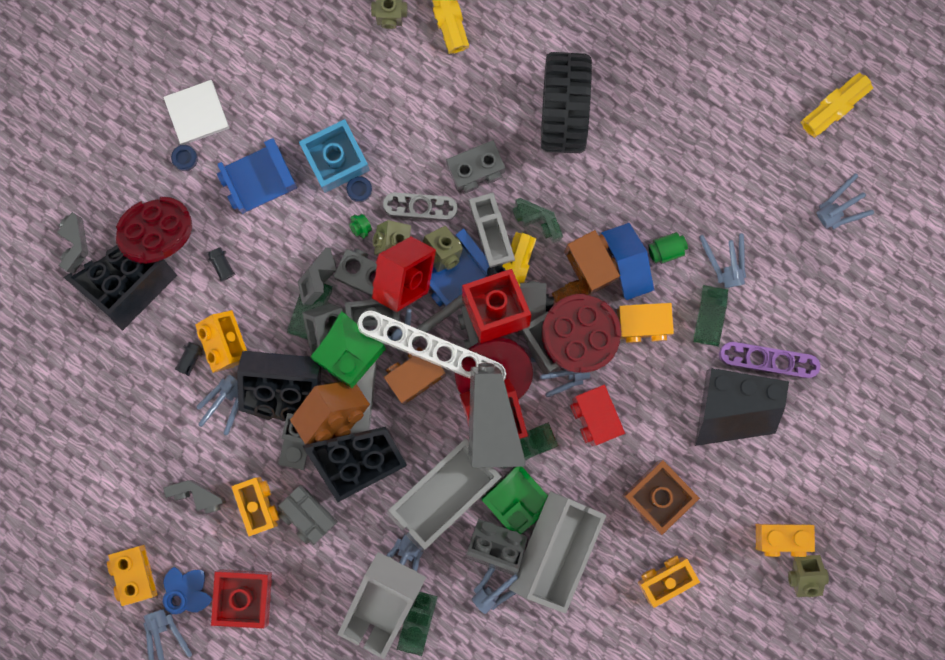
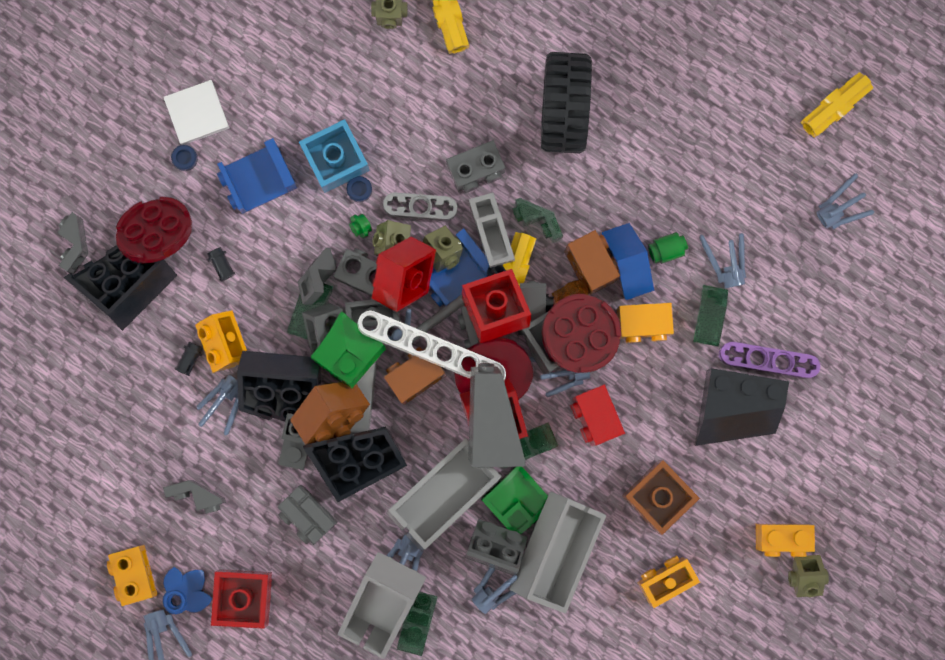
light orange brick [231,477,280,536] -> none

